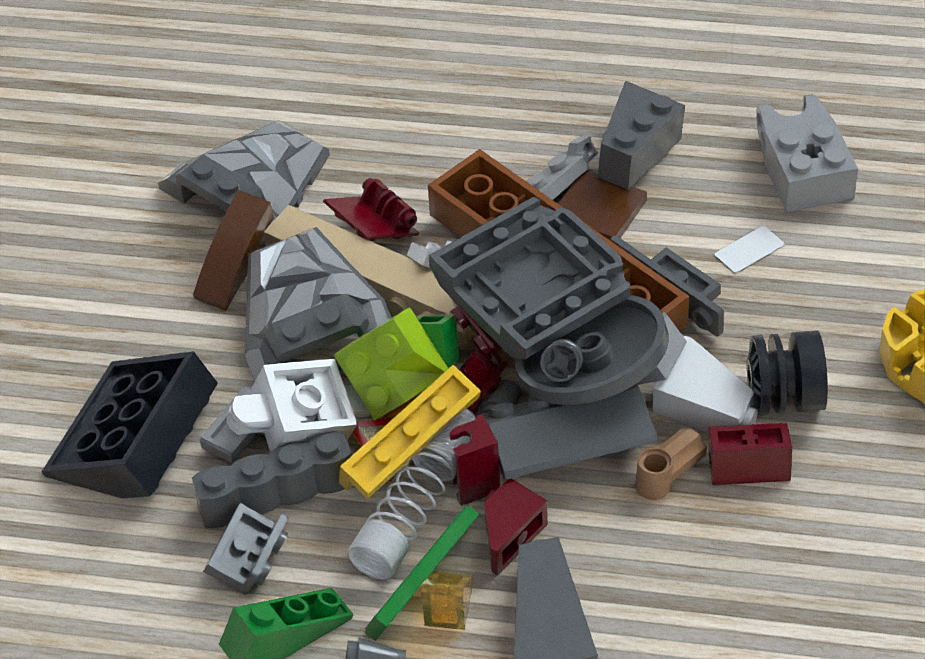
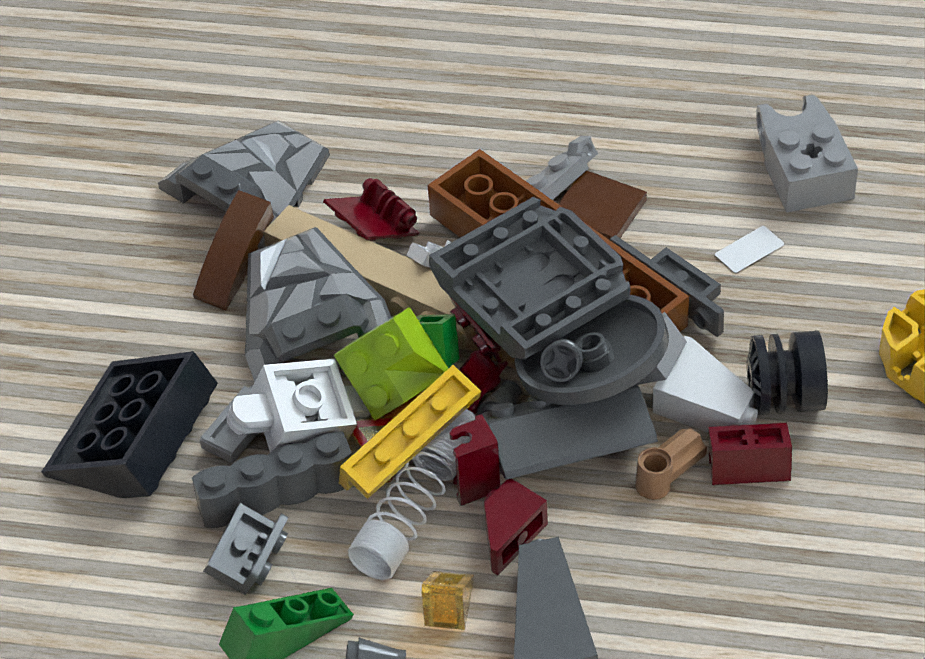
green tile [365,505,479,641] -> none
dark grey wedge [598,81,685,190] -> none

